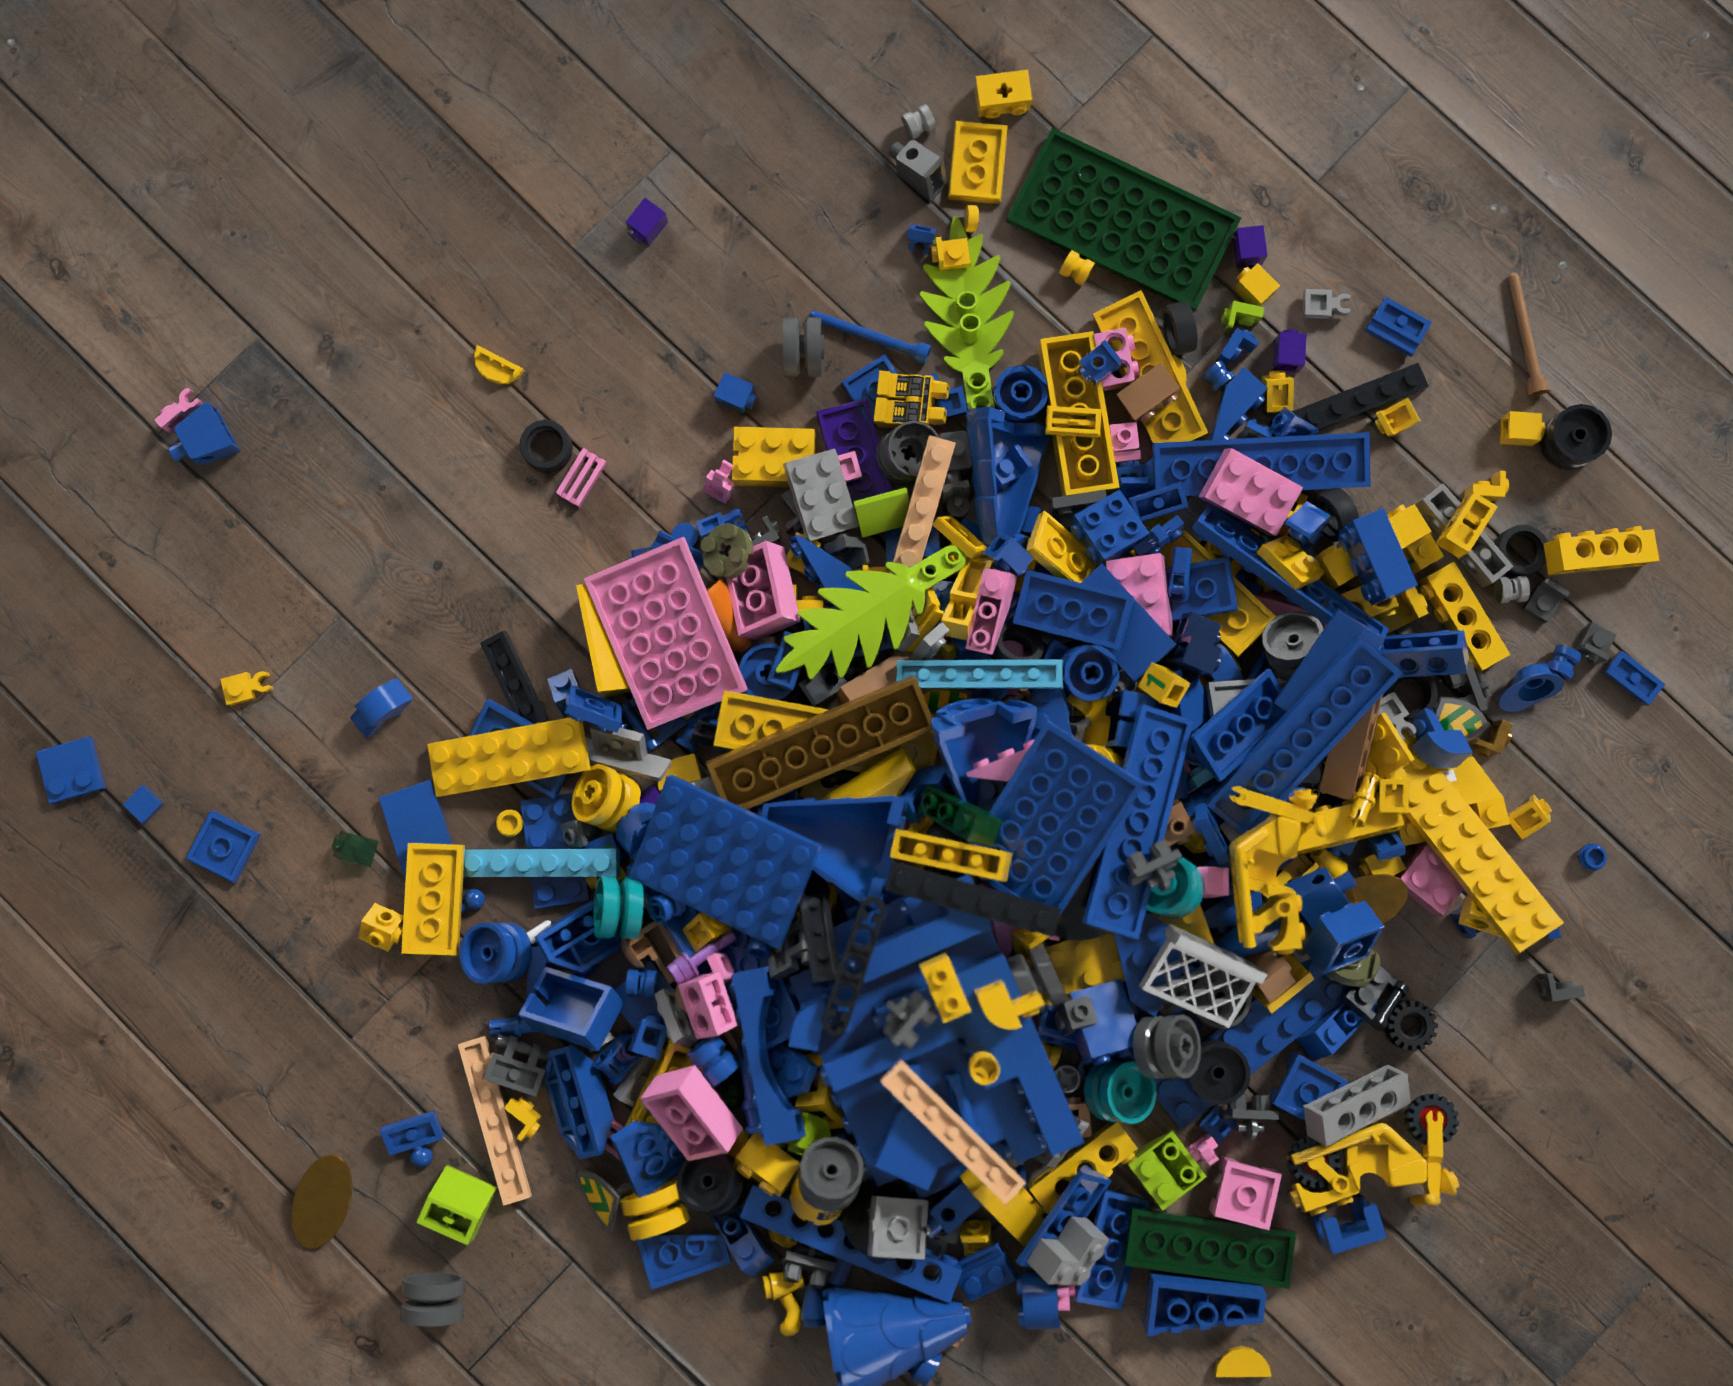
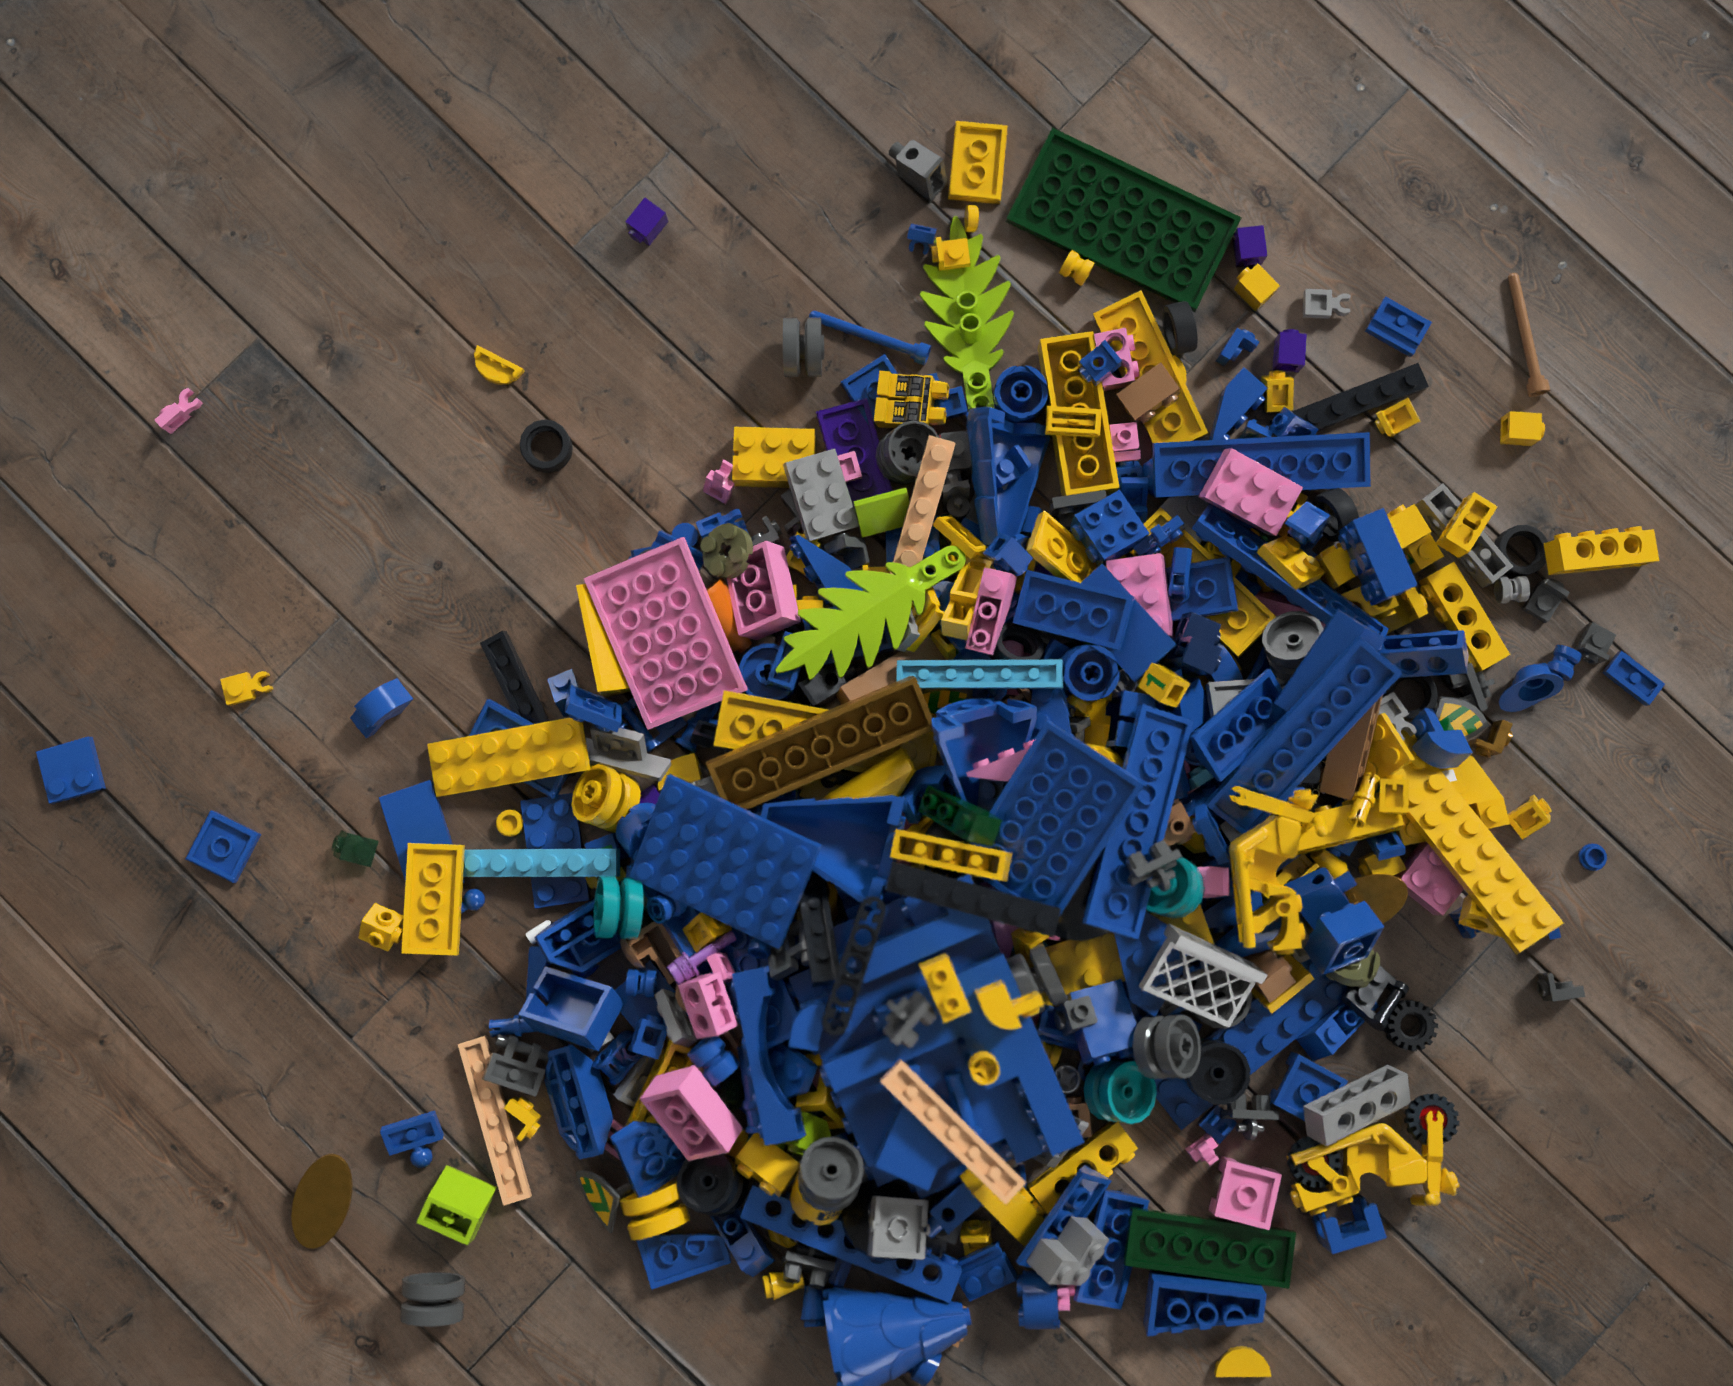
blue tile [123,785,164,824] -> none
blue torso [168,401,241,465] -> none
blue wheel [459,922,532,984] -> none
bright pink tile [556,448,607,508] -> none
dark grey bracket [560,818,601,849] -> none
blue brick [714,372,757,415] -> none
yellow arm [779,1292,802,1336] -> none
light grey wheel [901,104,936,140] -> none
light grey plate [910,622,949,660] -> none
yellow brick [974,70,1032,118] -> none
lime slope [1126,1130,1207,1211] -> none
blue slope [1129,481,1189,522] -> none
blue wheel [1201,360,1235,393] -> none
lime bracket [1221,301,1265,334] -> none
yellow bracket [1464,471,1509,502] -> none
black wheel [1539,404,1612,470] -> none

